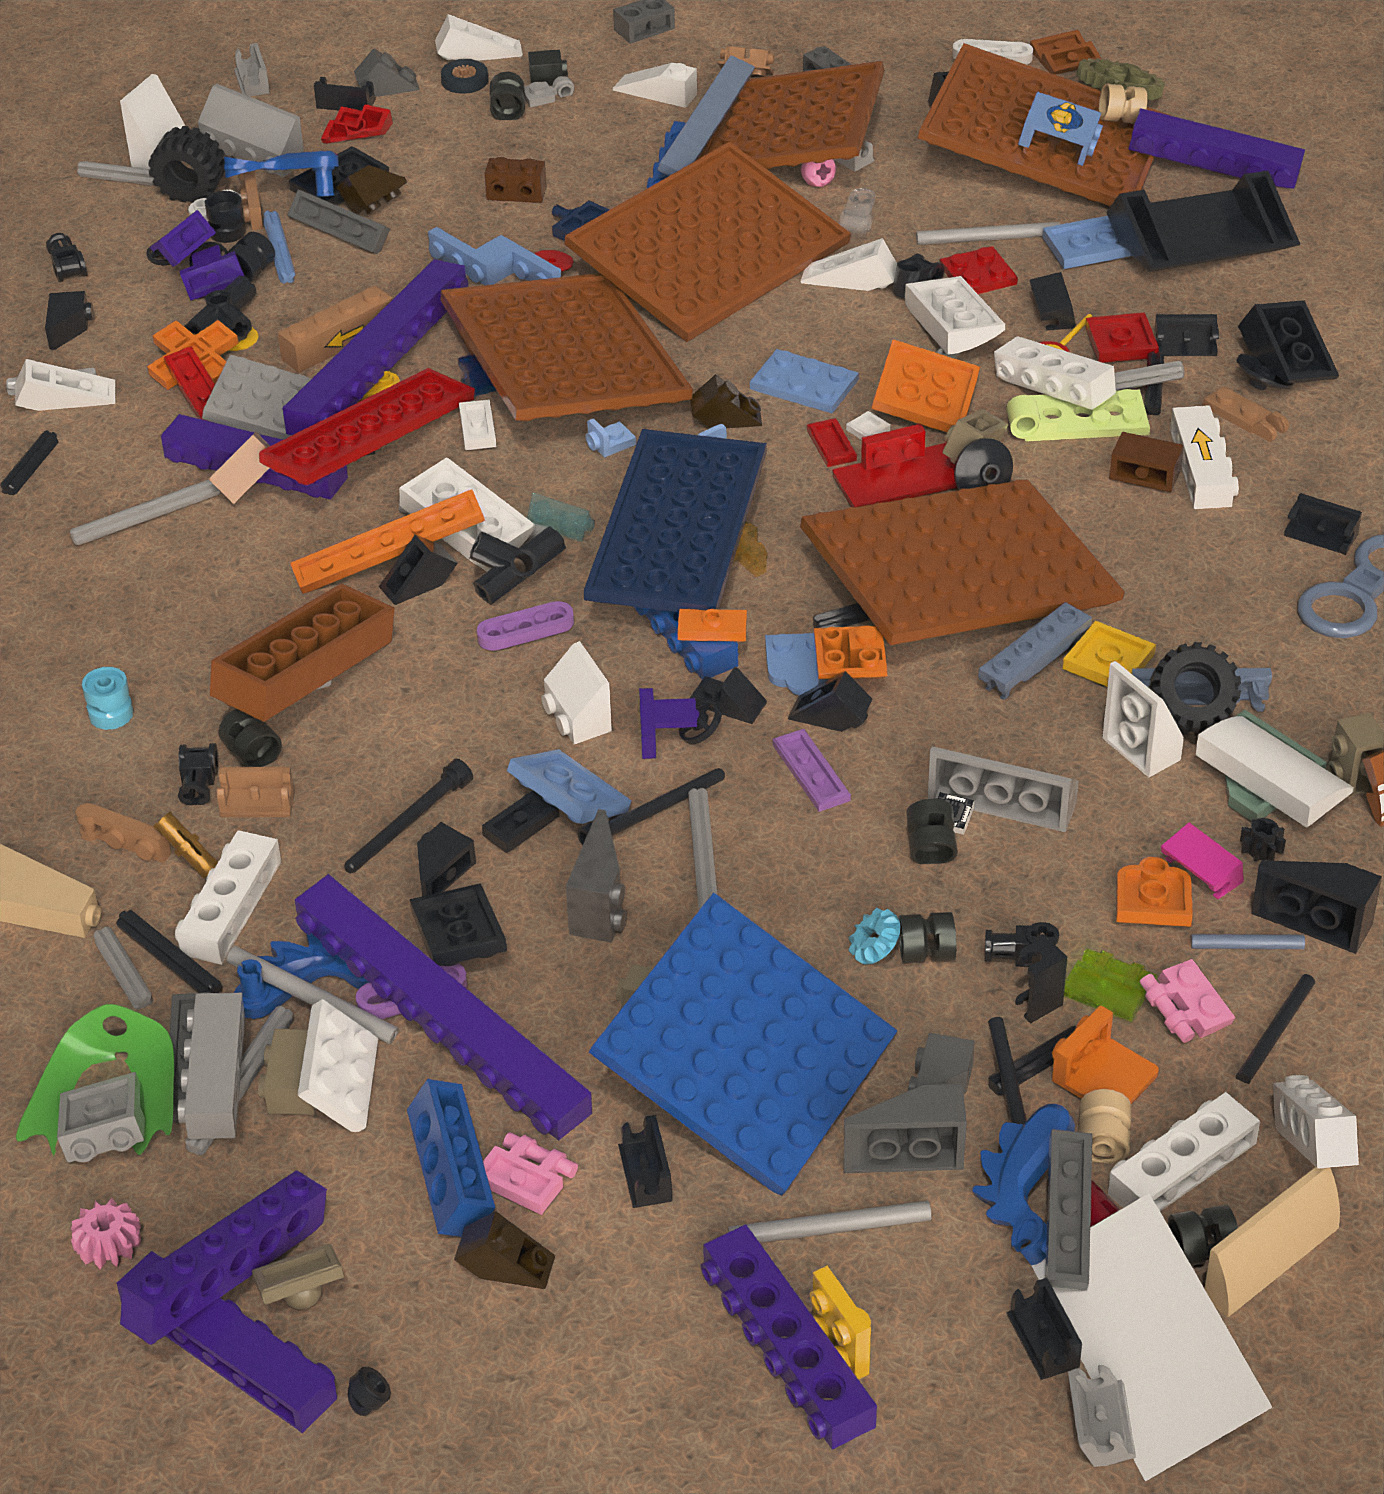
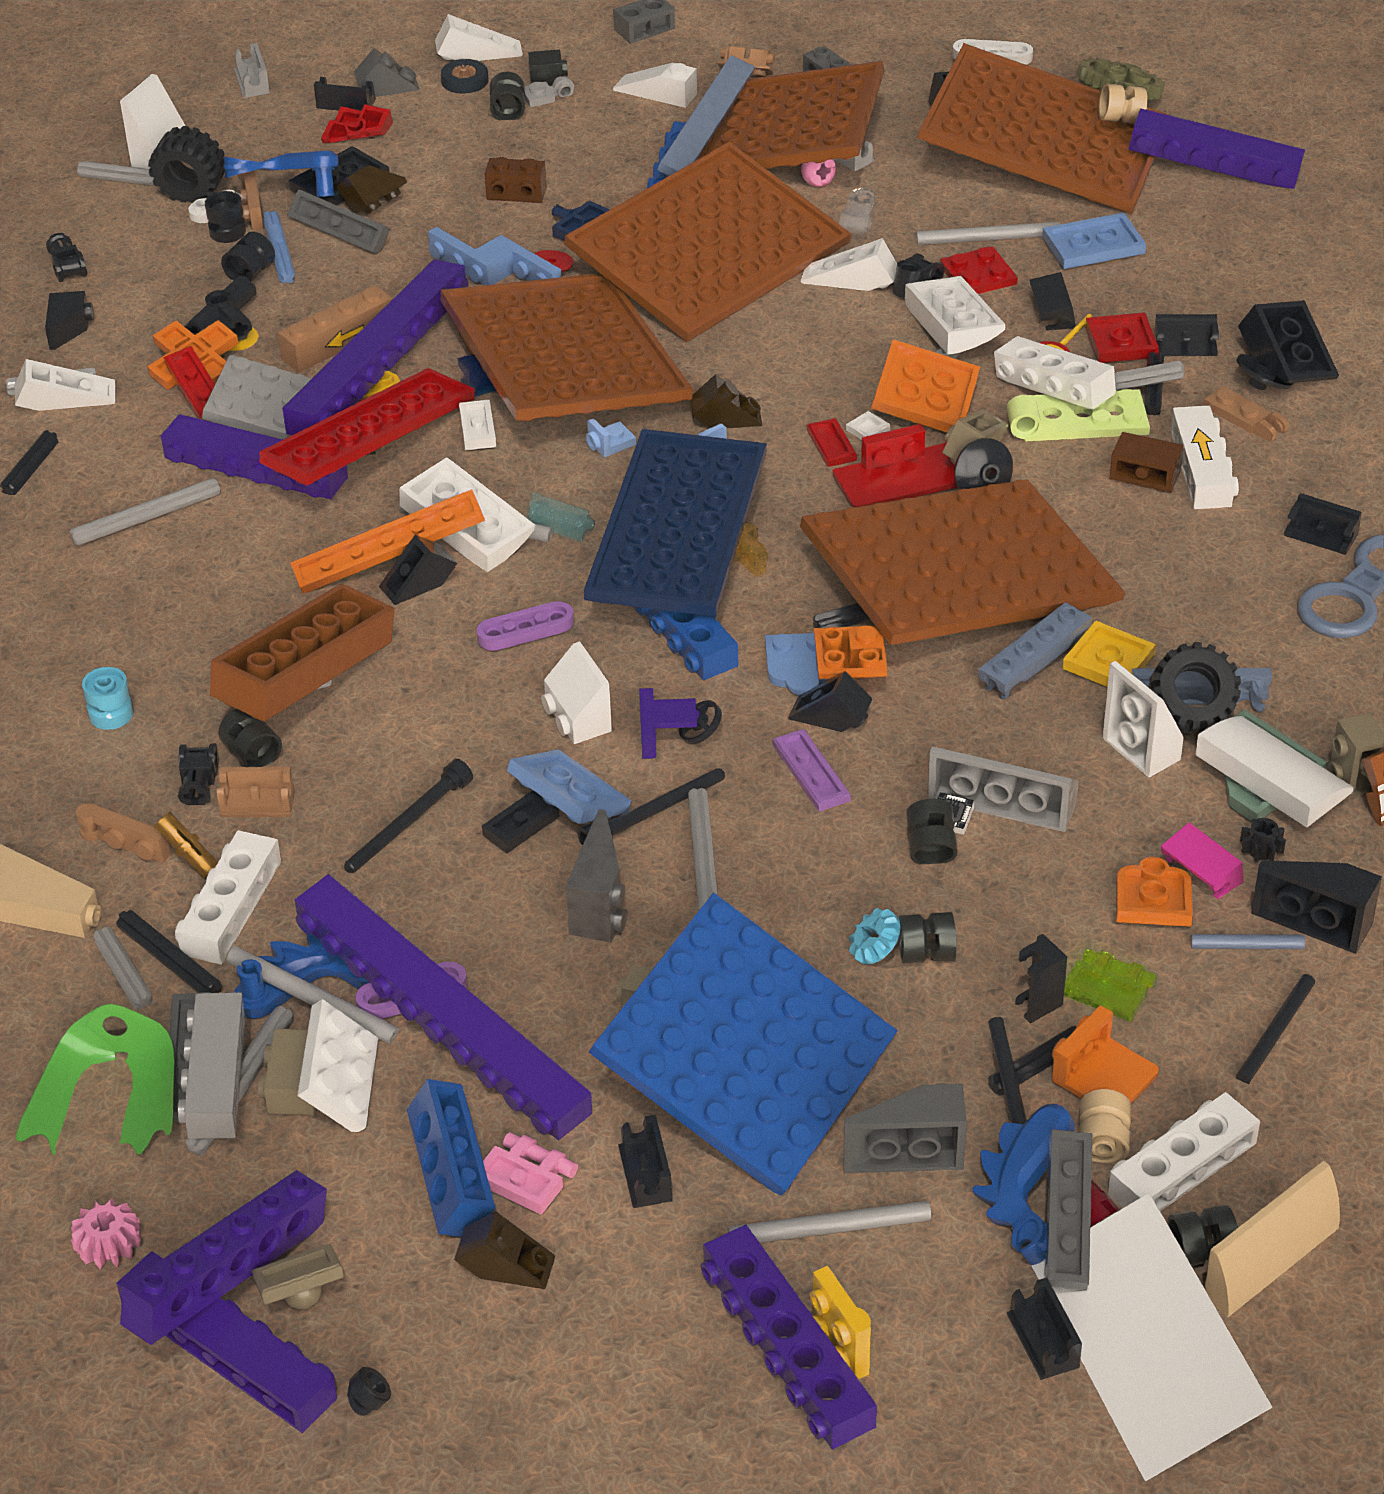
light grey plate [57,1072,145,1163] -> none
dark purple piece [146,210,216,267] -> none
dark purple piece [180,242,245,301] -> none
light grey slope [198,83,304,177] -> none
hinge [209,432,270,504] -> none
black plate [409,883,507,967] -> none
black slope [417,822,476,896] -> none
black piece [469,526,566,605] -> none
orange plate [678,609,747,642] -> none
black slope [690,667,767,724] -> none
medium blue plate [750,349,859,413] -> none
dark grey slope [908,1033,975,1094] -> none
black connector [985,922,1059,967] -> none
medium blue panel [1018,92,1103,166] -> none
dark orange slope [1029,29,1102,75] -> none
light grey hinge [1068,1365,1136,1467] -> none
black slope [1106,171,1300,272] -> none
bright pink plate [1140,959,1235,1043] -> none
white brick [1273,1075,1359,1168] -> none

